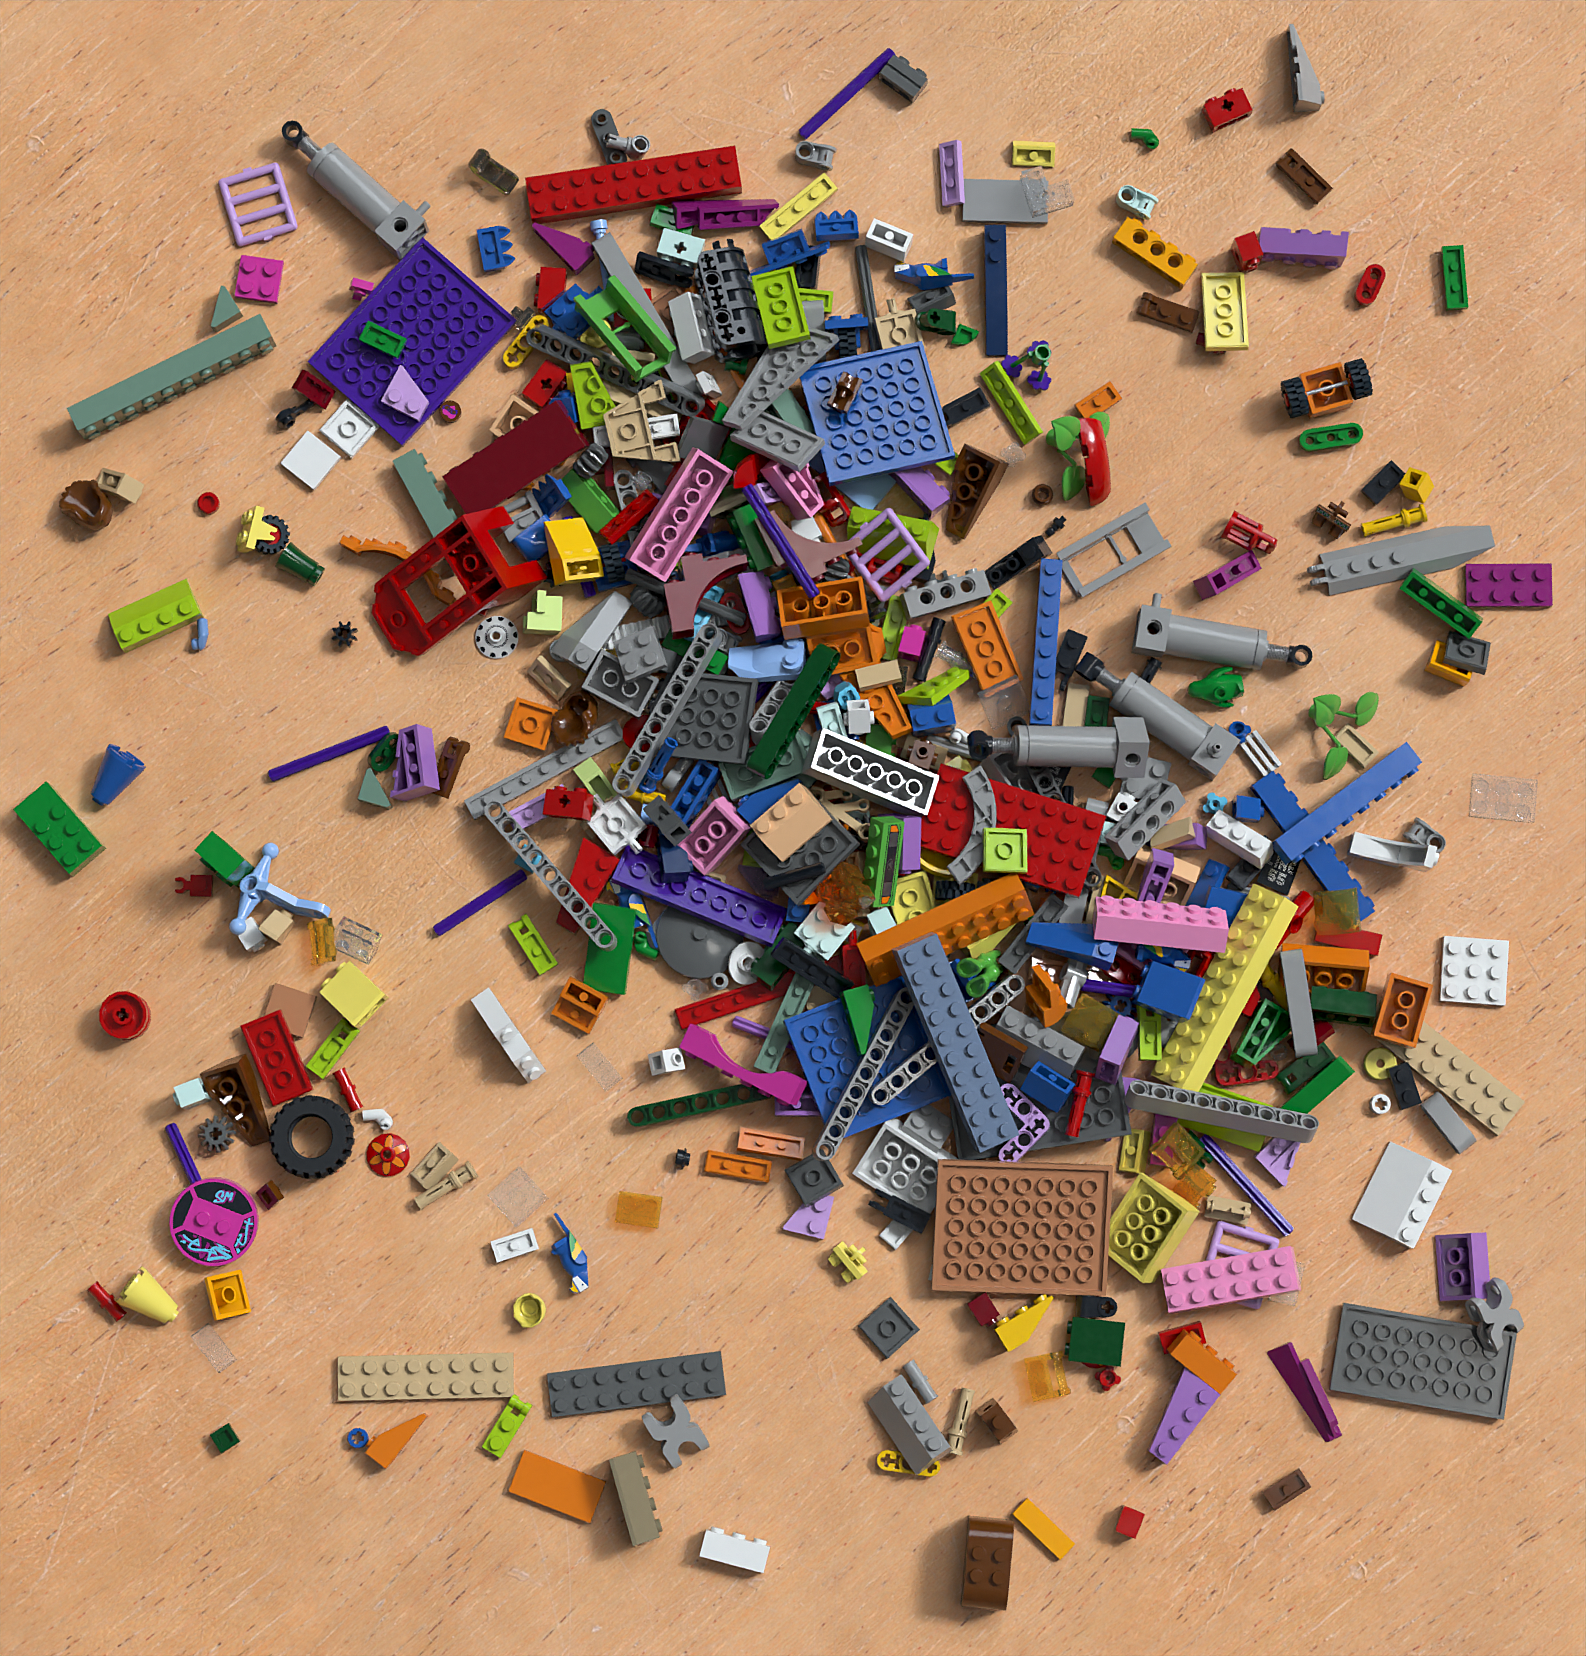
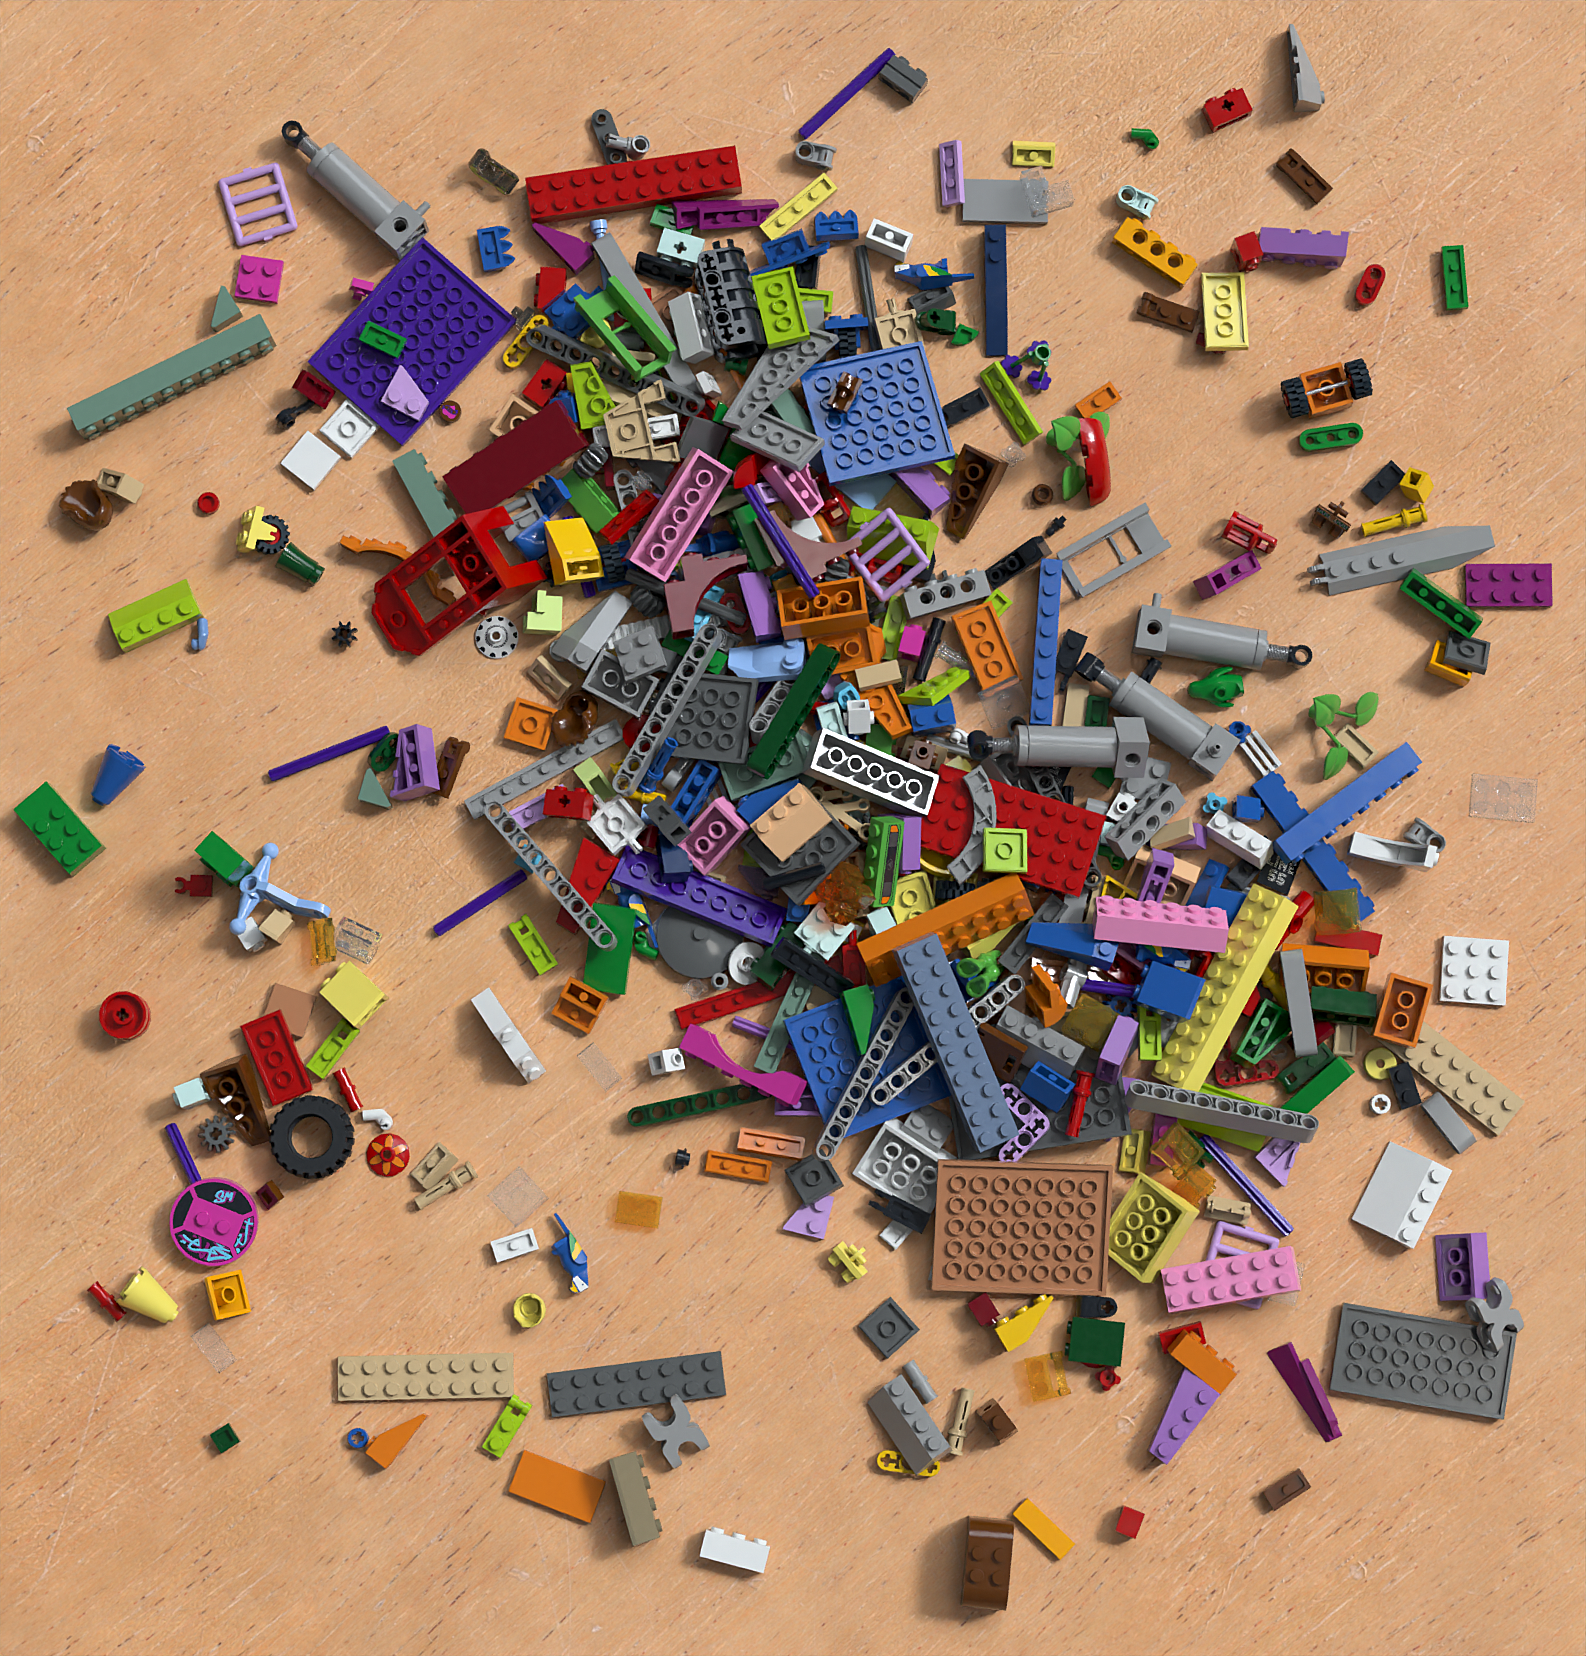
none -> tan tile [1332,1023,1357,1057]

